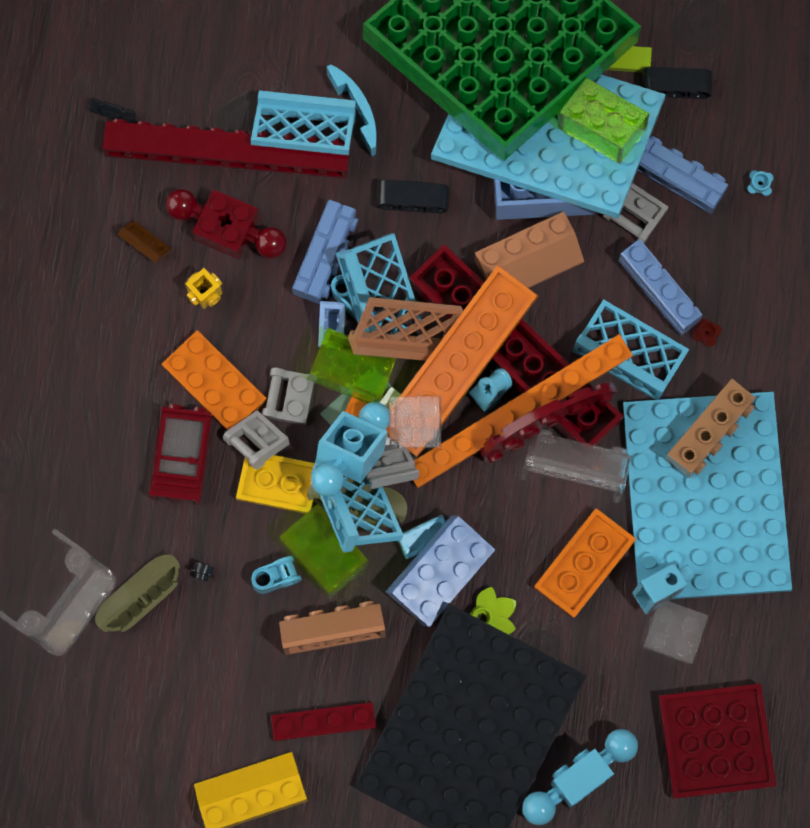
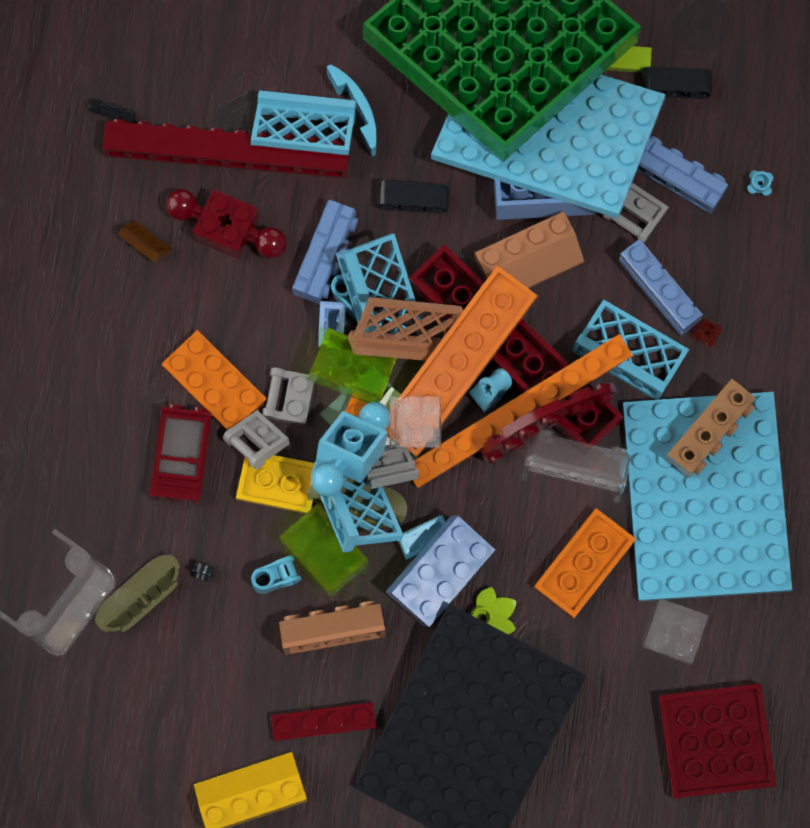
yellow brick [185,268,222,309] -> none
medium azure brick [522,729,638,825] -> none
clear neon green brick [558,77,649,164] -> none
medium azure torso [632,564,694,614] -> none

